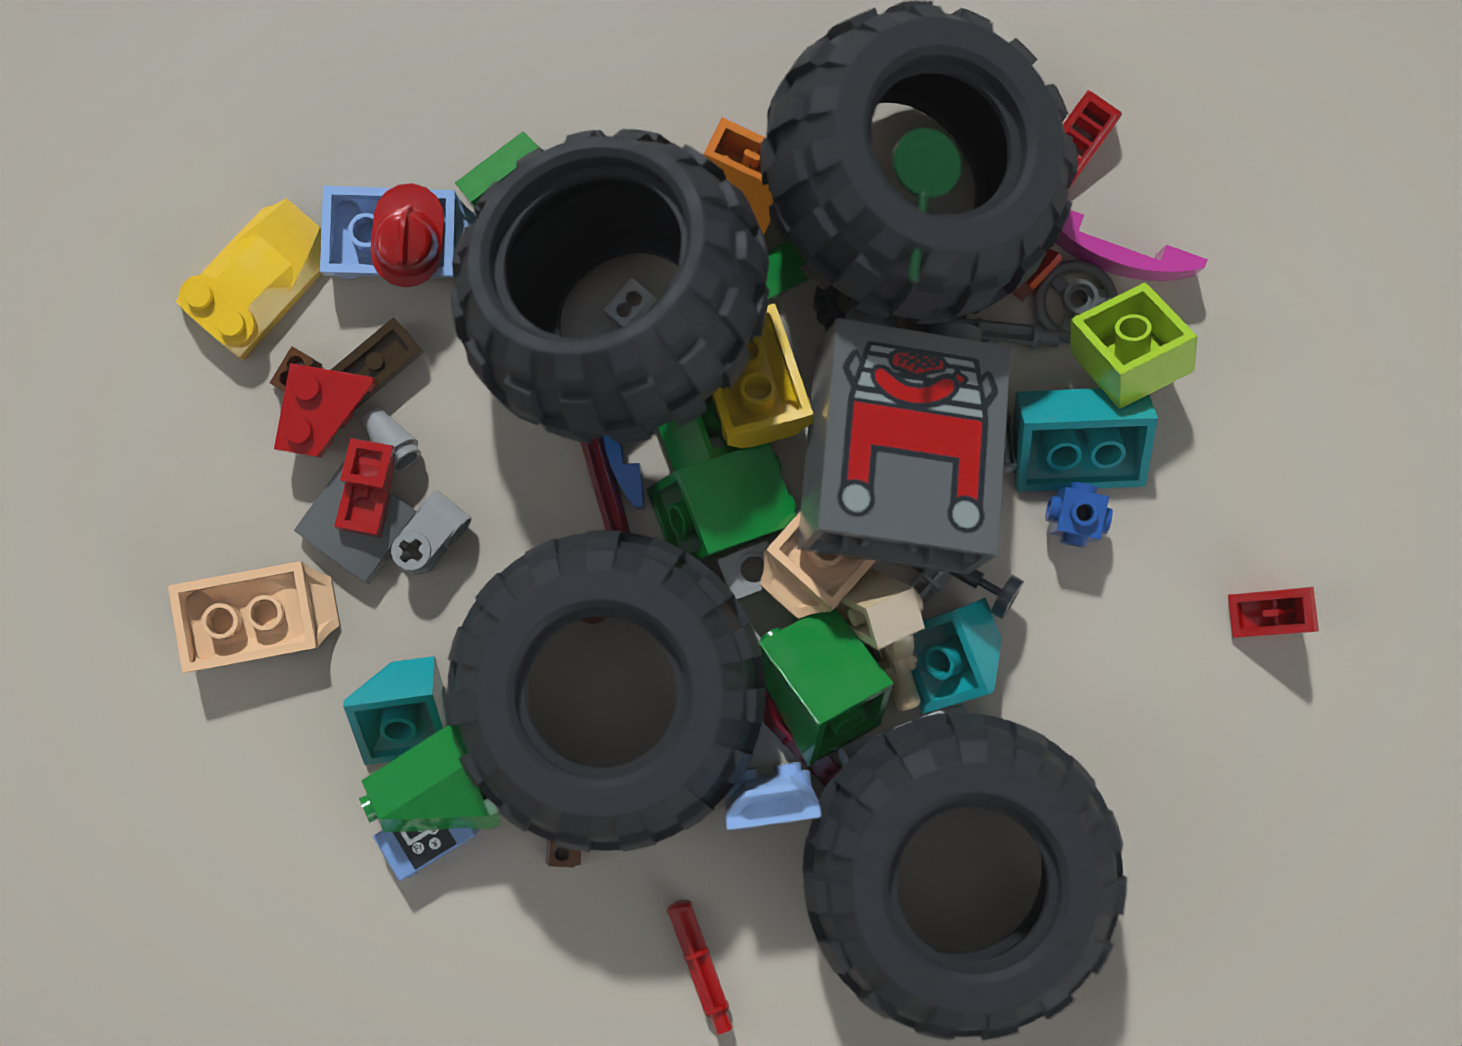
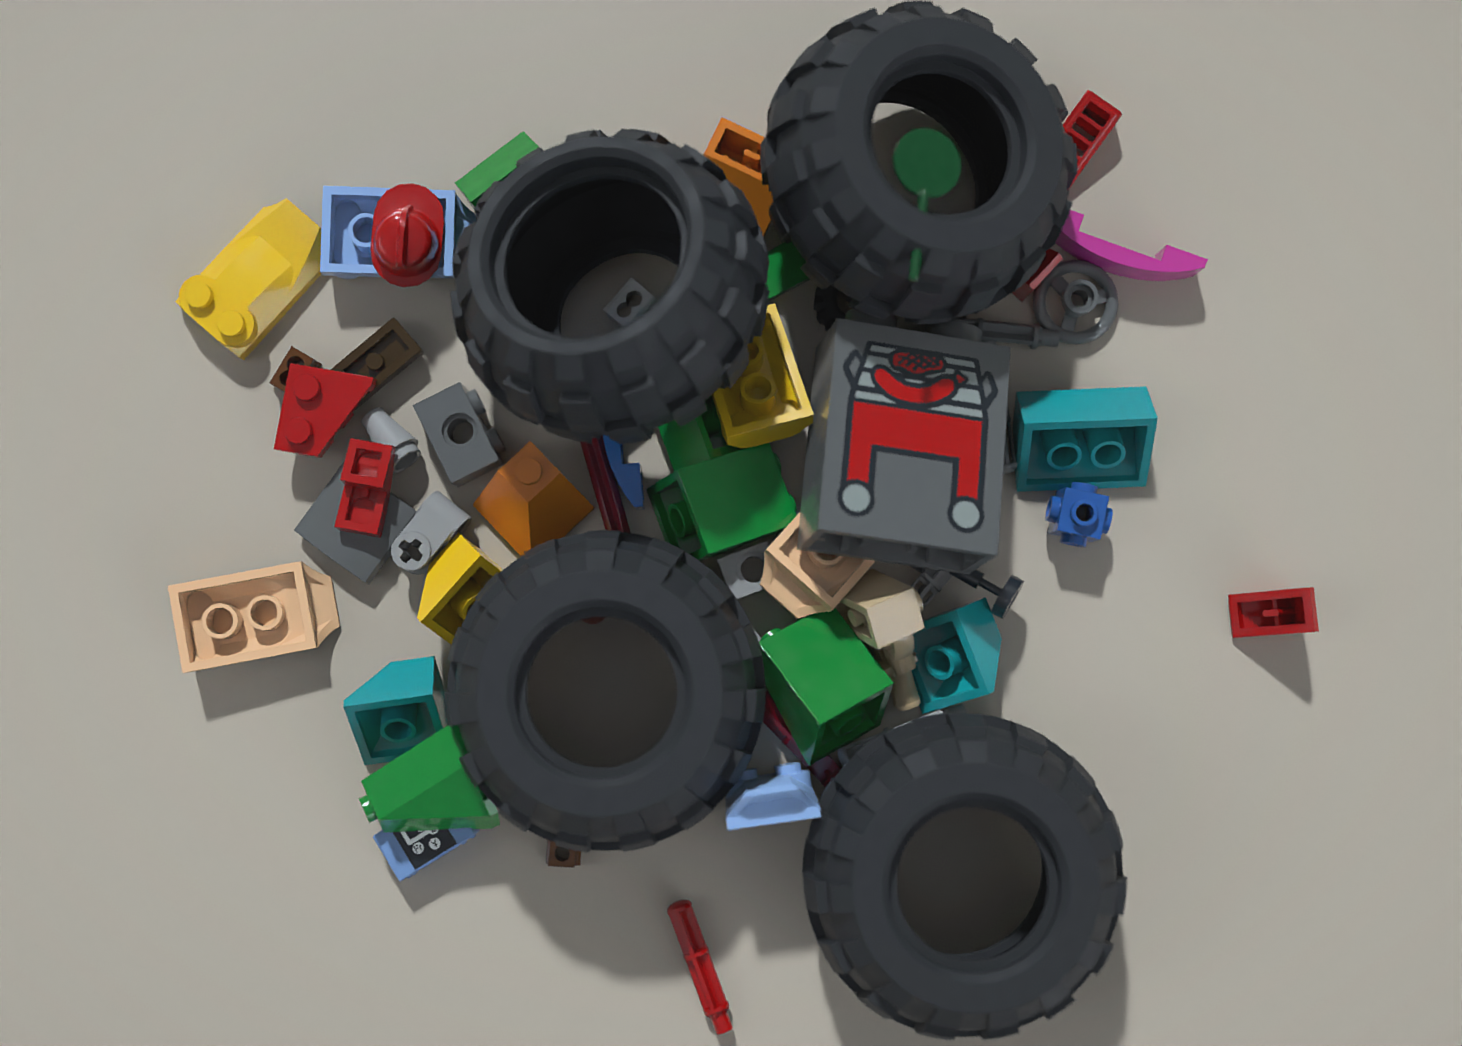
lime brick [1070,282,1198,409] -> none
none -> dark grey brick [413,382,506,487]
none -> yellow slope [417,532,503,645]
none -> orange slope [472,441,595,556]

